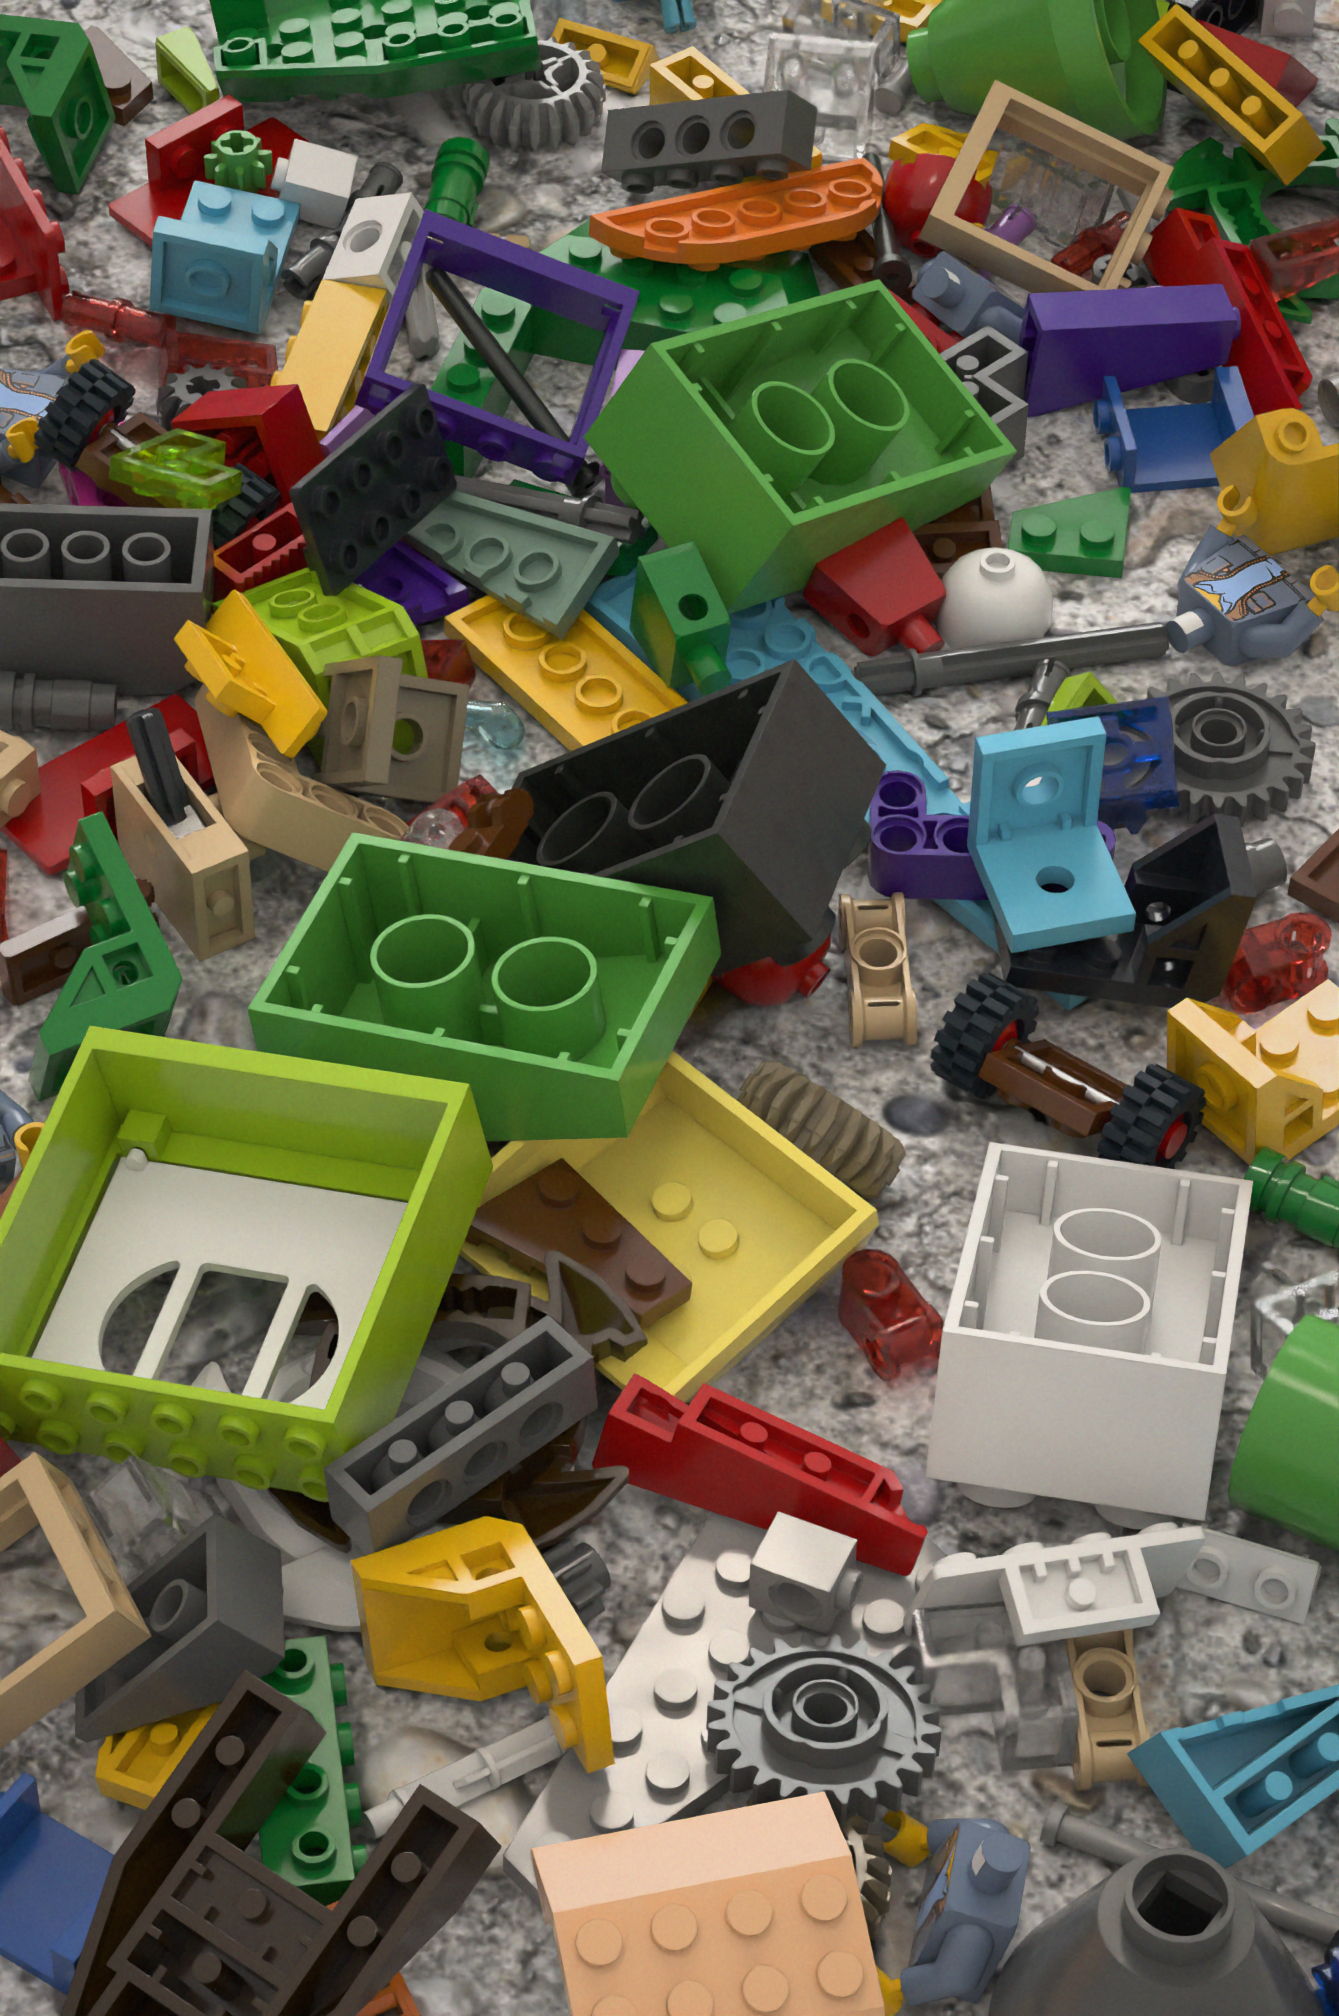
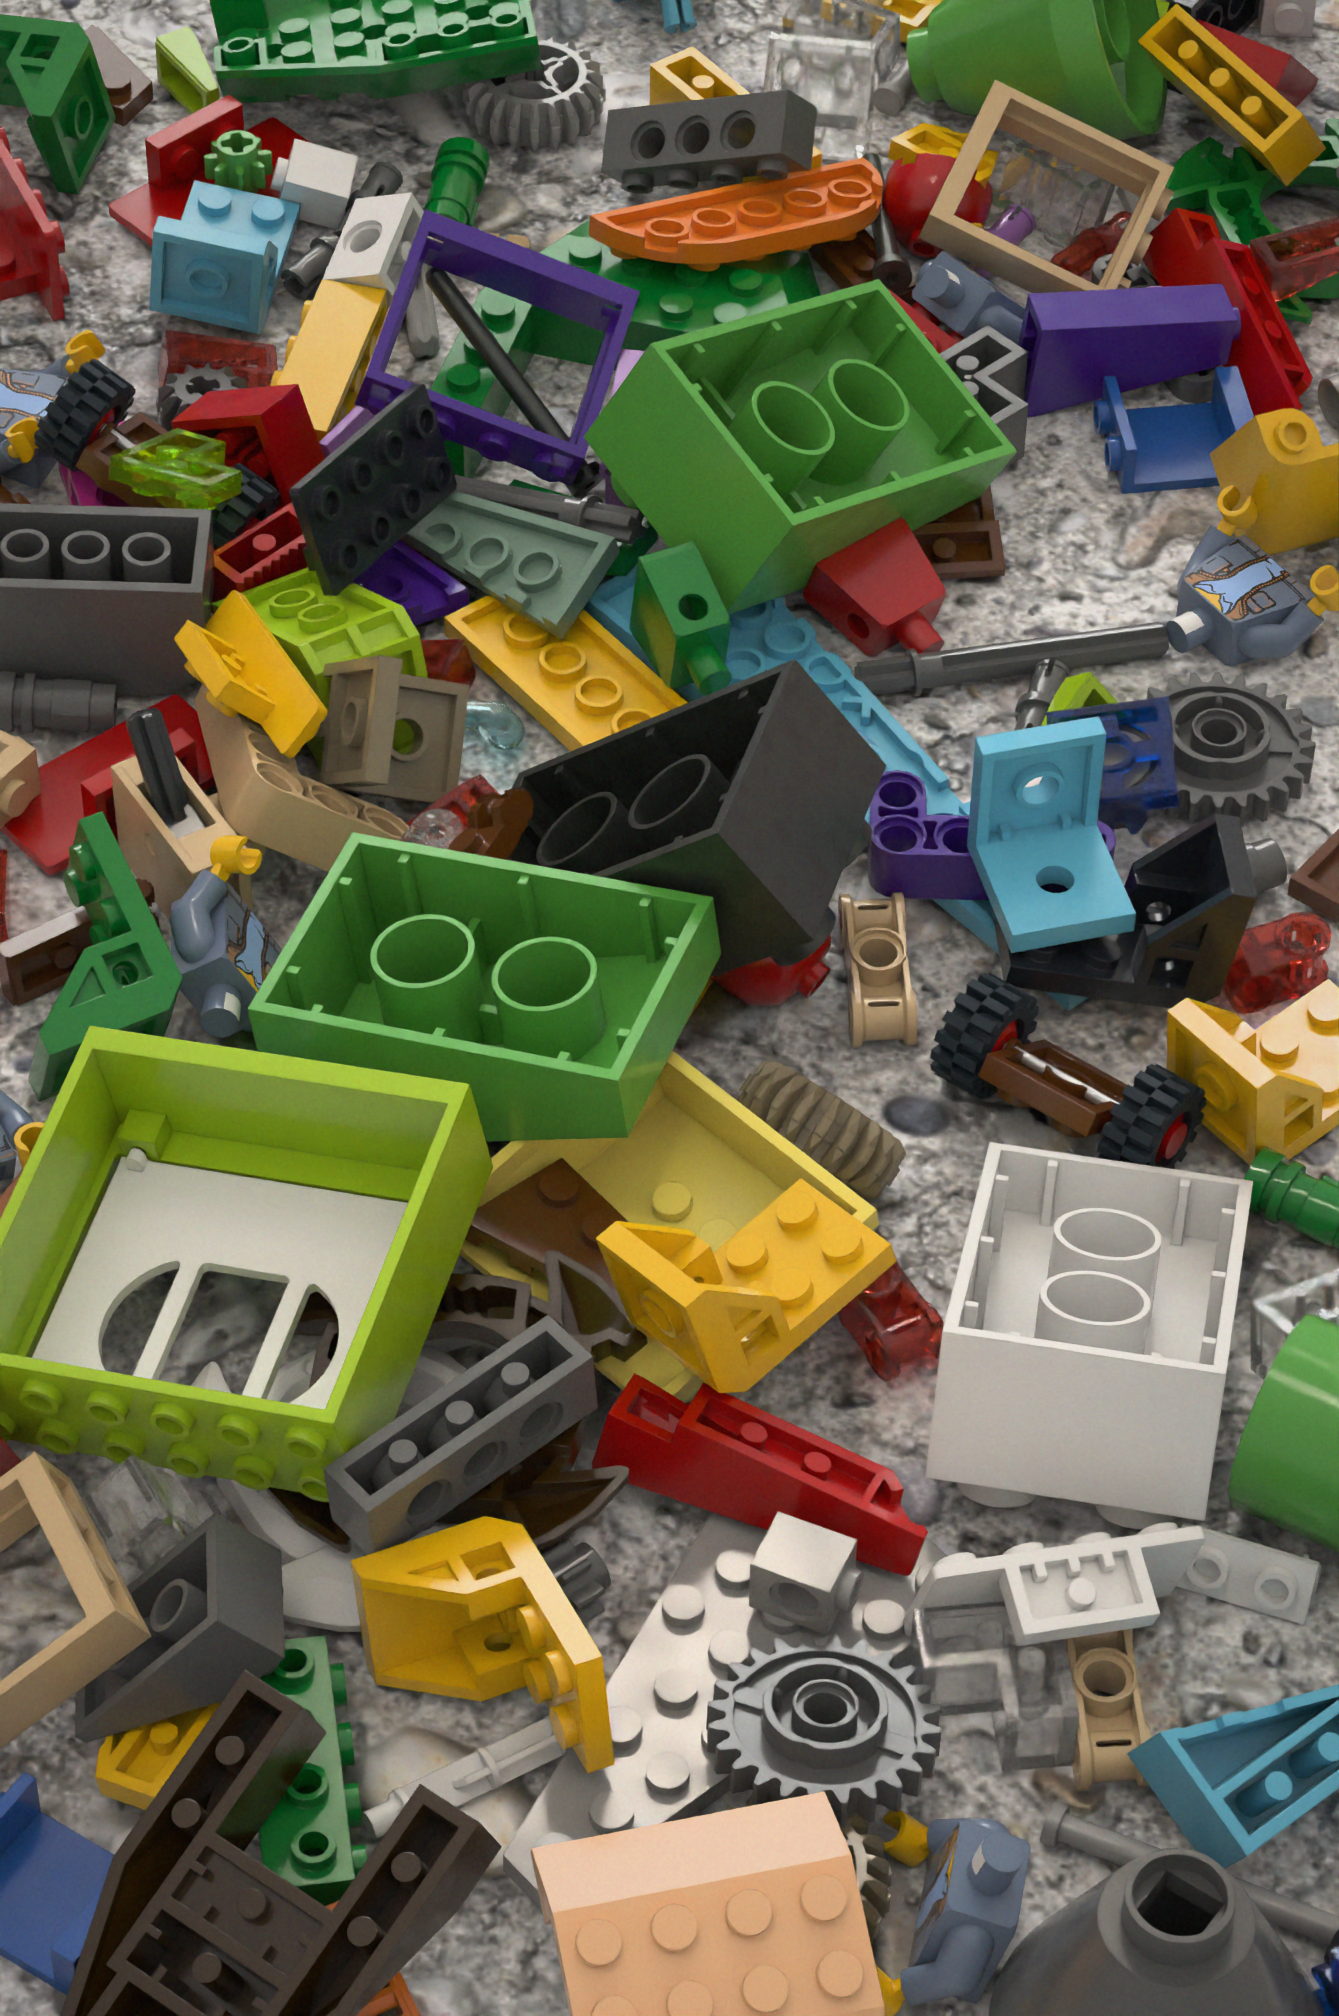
clear red pin [61,290,176,350] -> none
yellow slope [551,17,660,95] -> none
white cylinder [934,547,1053,649] -> none
green wing [1008,487,1131,578] -> none
none -> sand blue torso [170,835,282,1038]
none -> yellow bracket [596,1178,897,1393]

